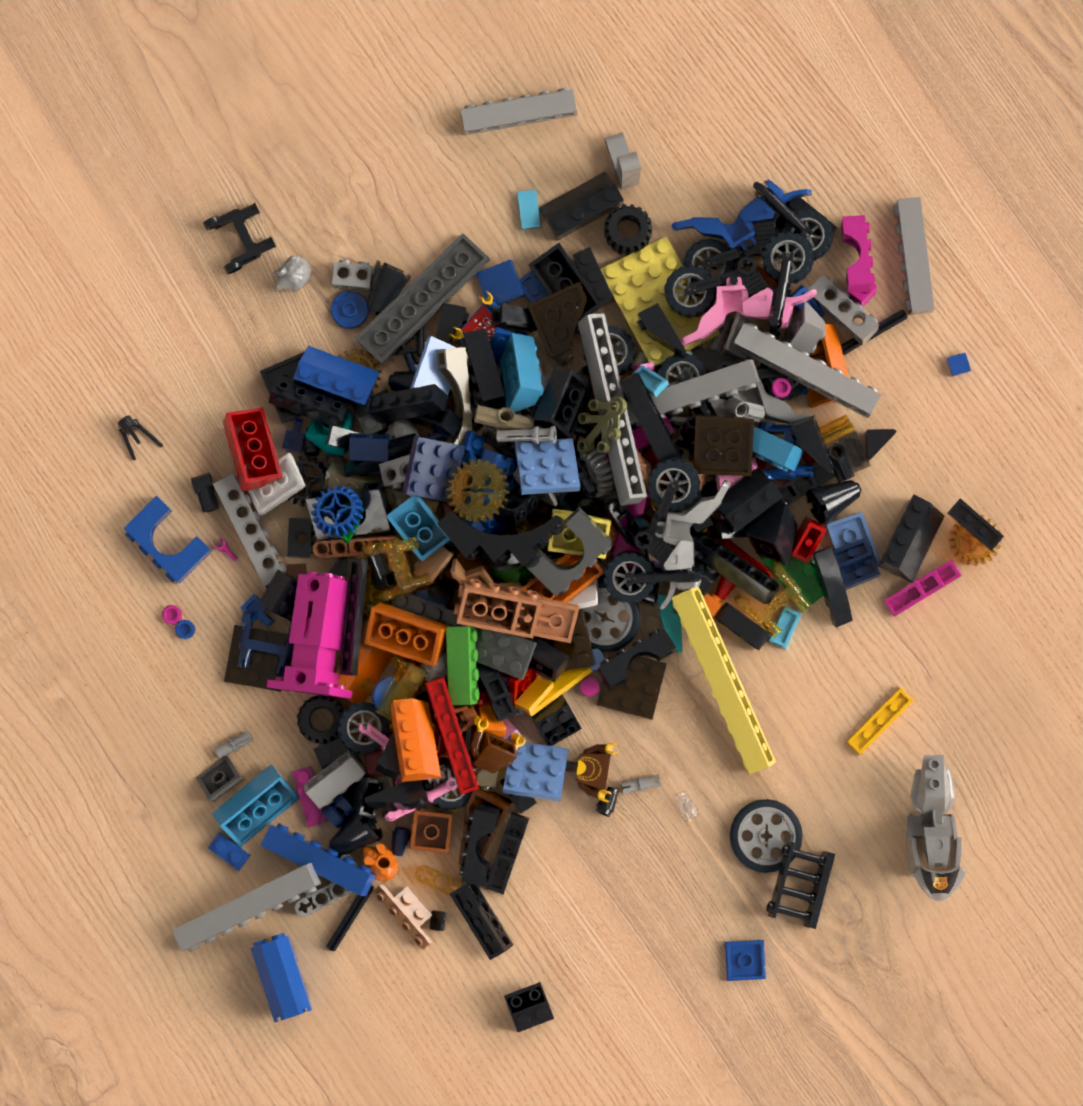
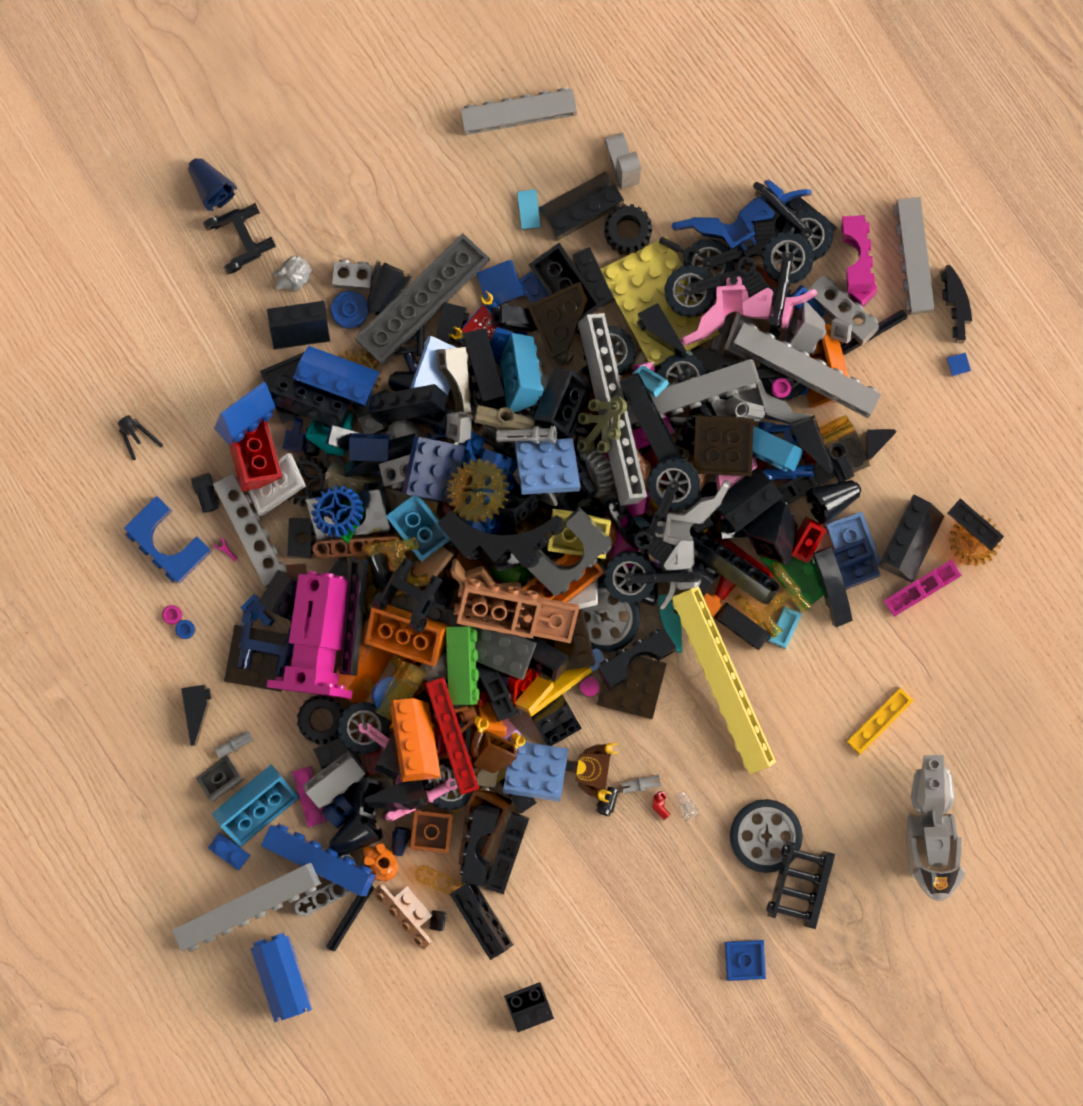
none -> black slope [181,685,212,746]
none -> dark blue cone [188,158,237,211]
none -> blue slope [214,382,275,445]
none -> black slope [267,301,331,350]
none -> black connector [373,558,443,633]
none -> light grey brick [446,412,475,443]
none -> red arm [652,791,671,820]
none -> black piece [659,237,701,265]
none -> light grey plate [830,318,852,343]
none -> black slope [941,265,972,343]

